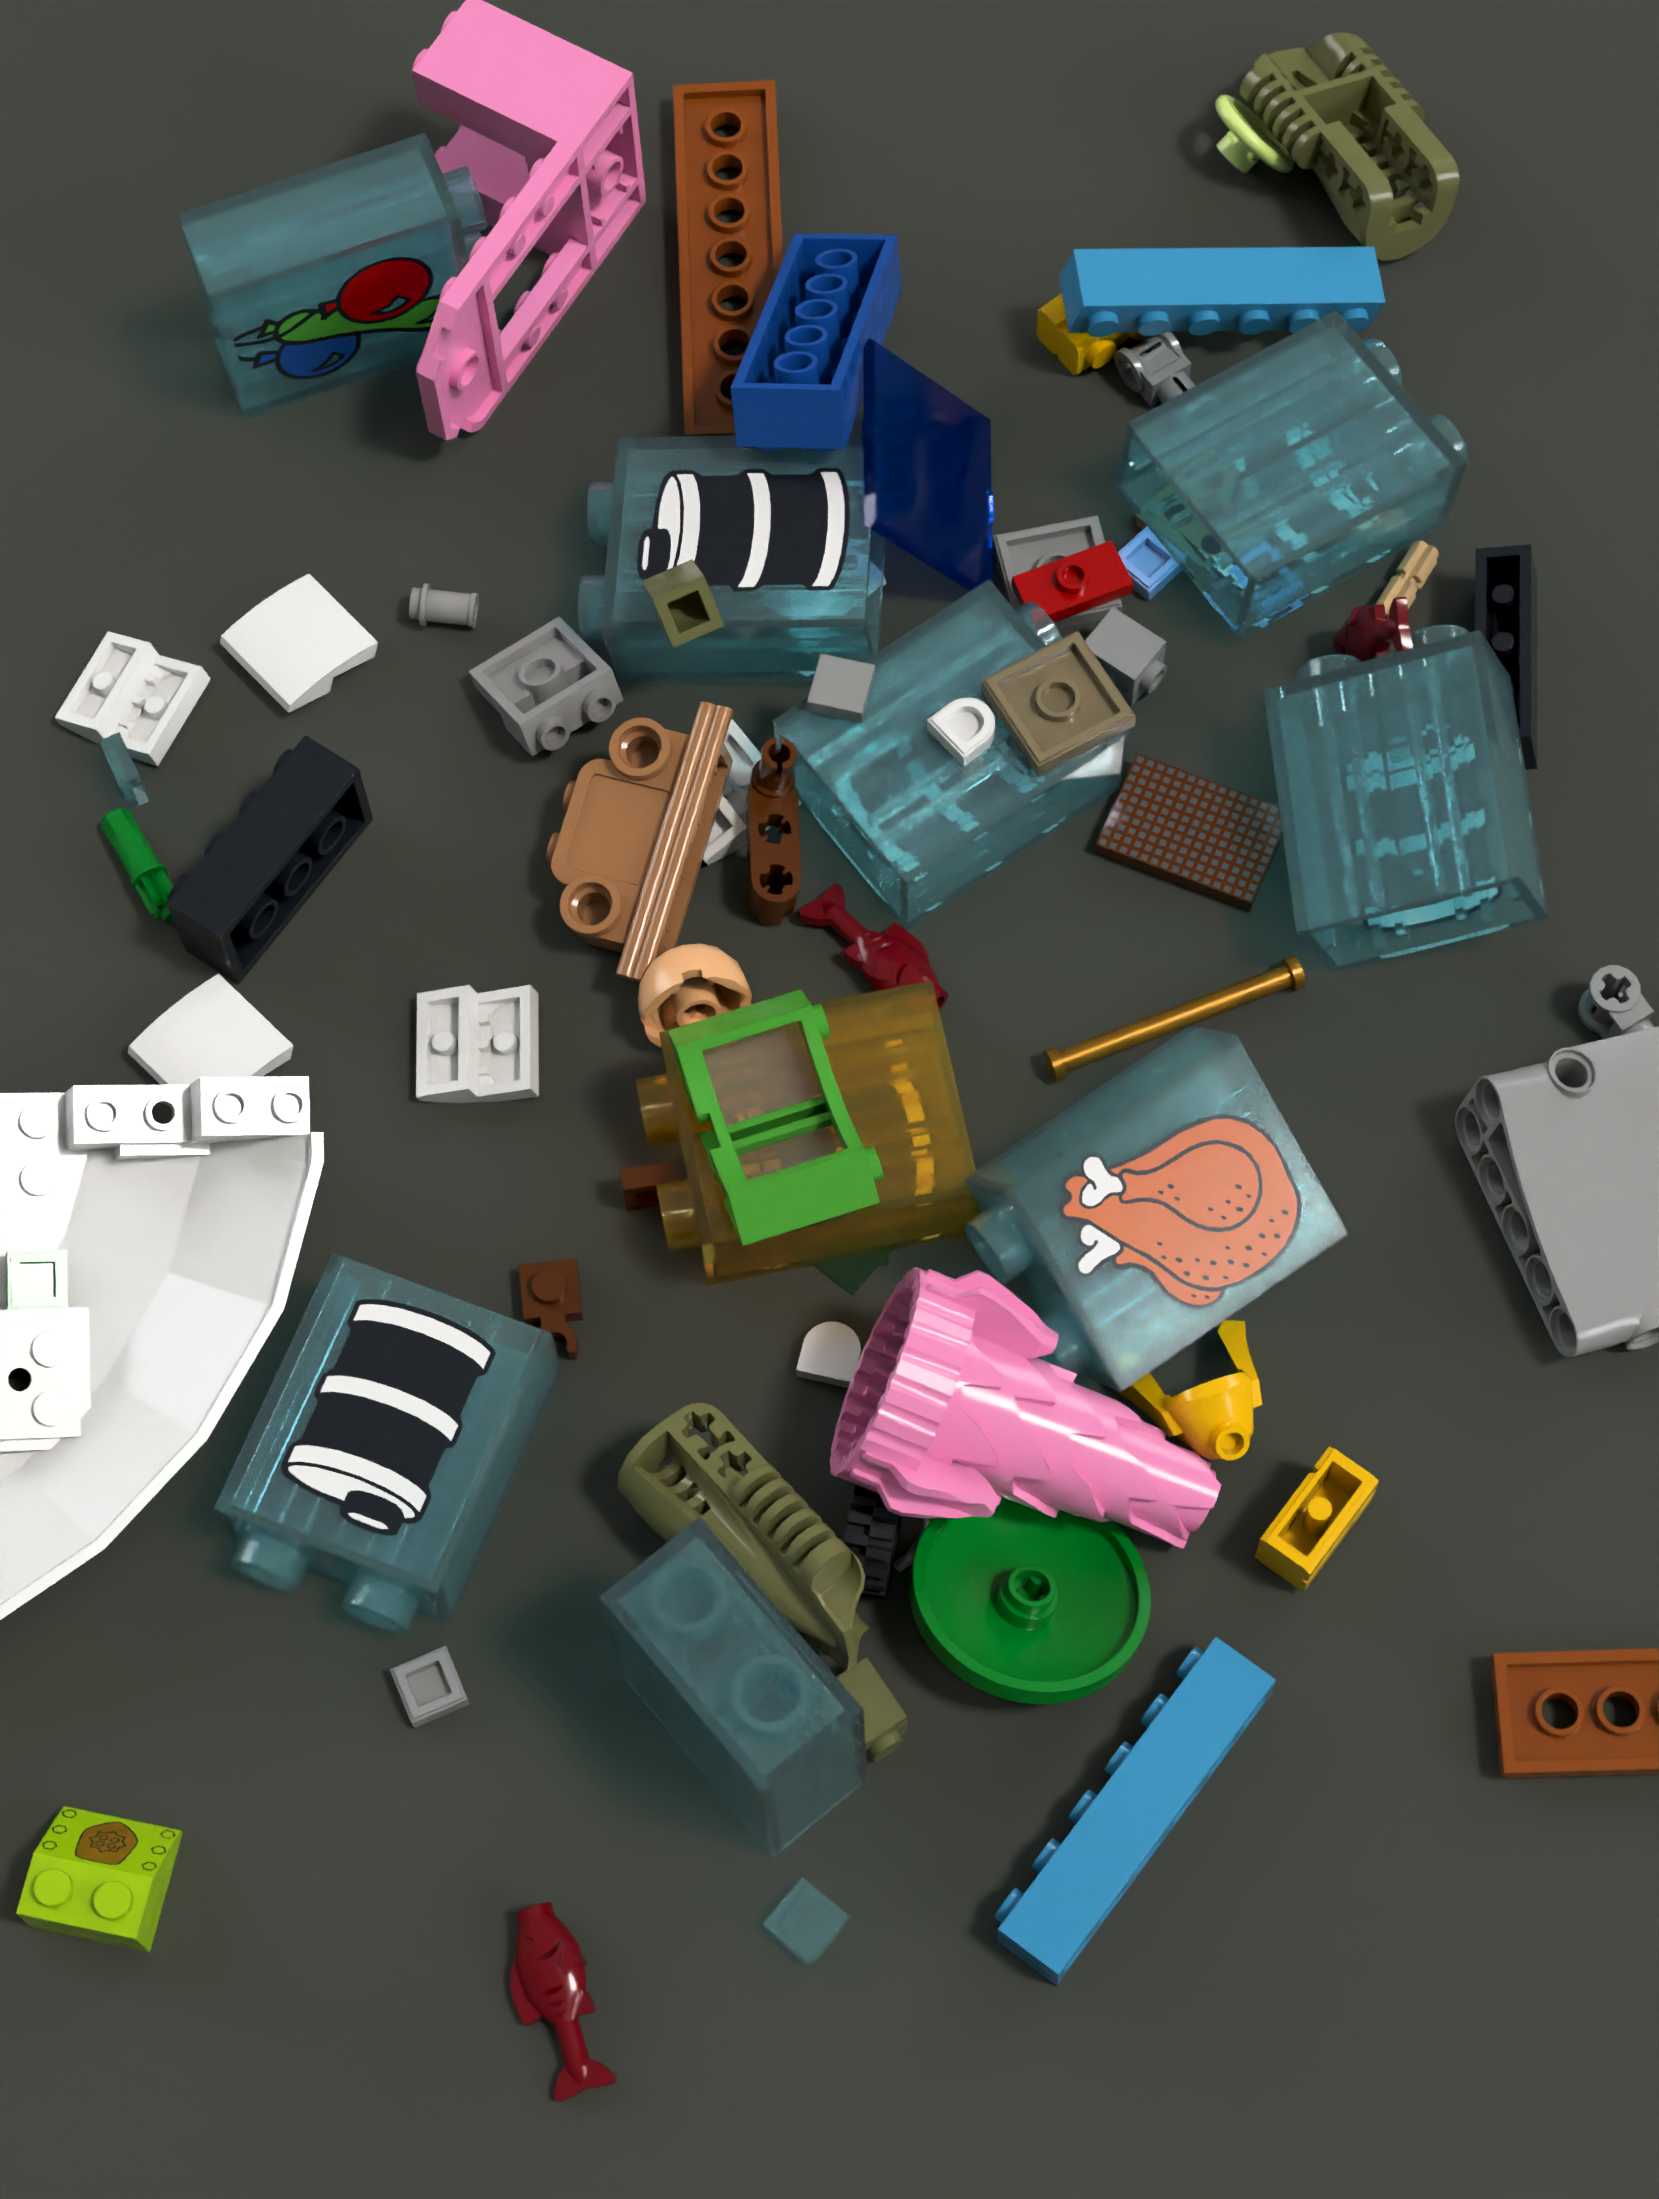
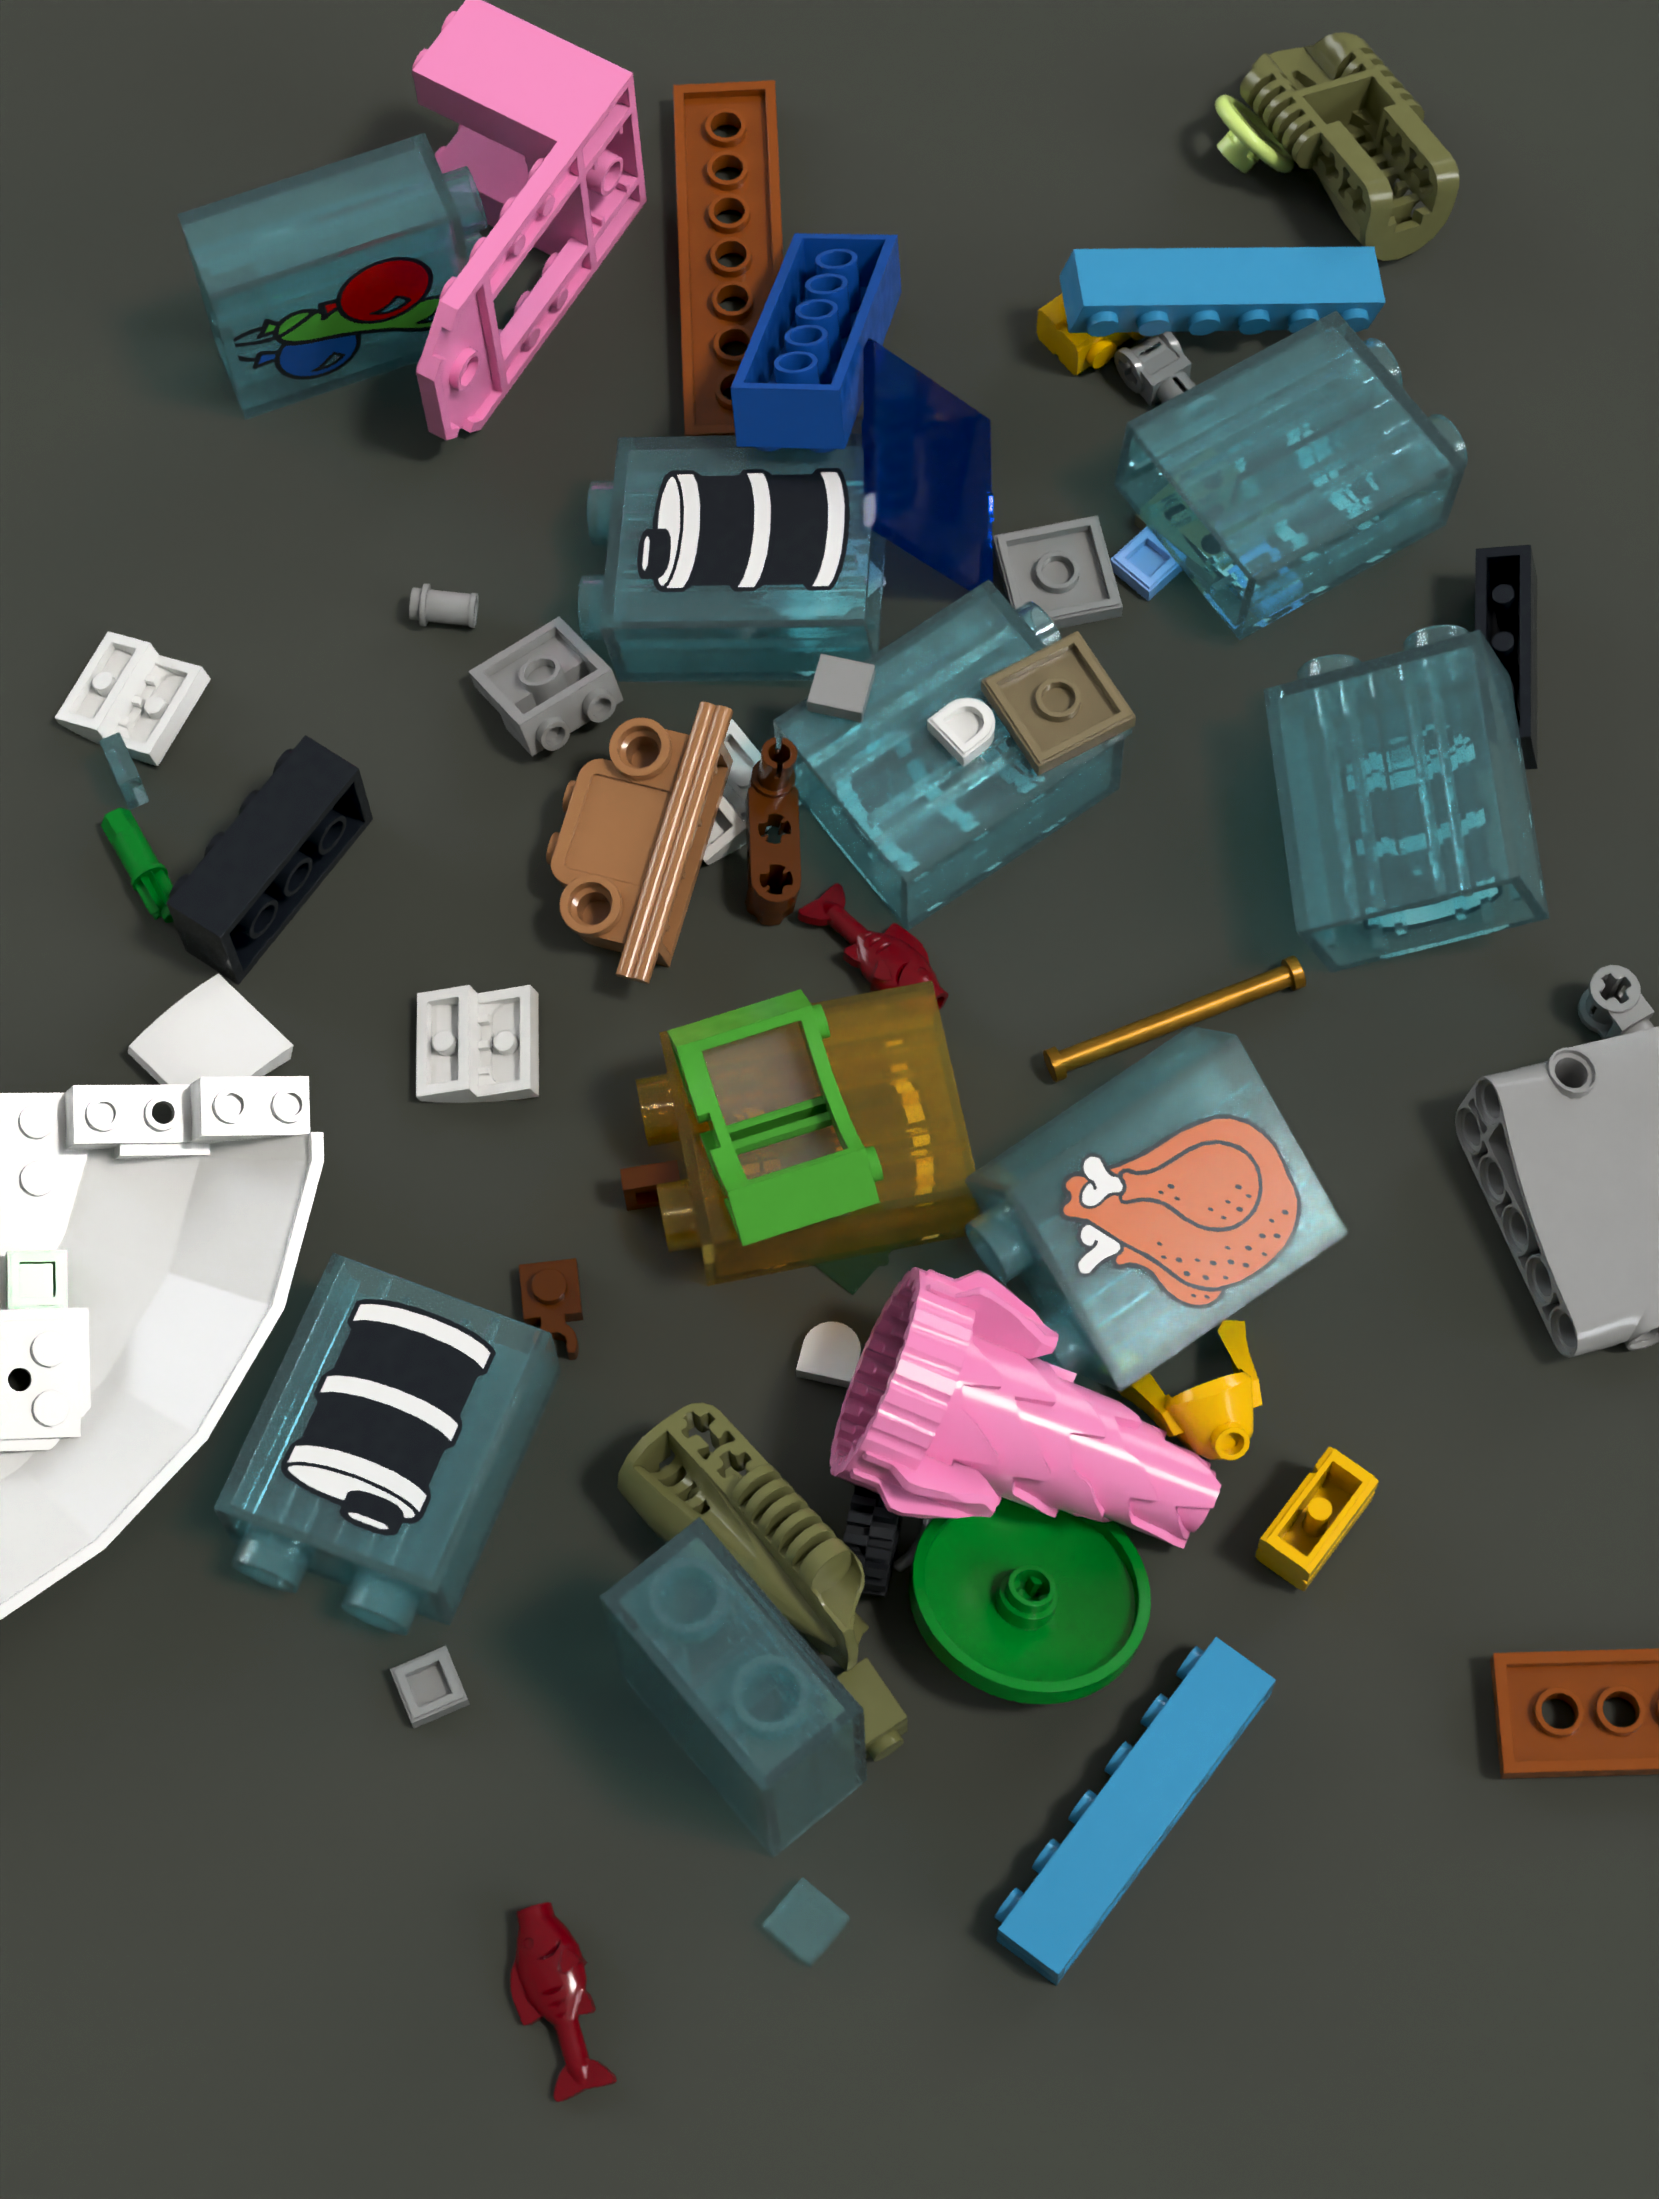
lime slope [16,1806,183,1953] -> none
white slope [220,574,378,713] -> none
light nougat cylinder [638,943,752,1052] -> none
olive brick [641,559,724,648] -> none
red plate [1012,540,1134,630] -> none
light grey brick [1085,607,1168,706] -> none
reddish brown tile [1095,753,1292,911] -> none
dark red animal [1333,597,1413,676] -> none
tan piece [1375,540,1439,619] -> none

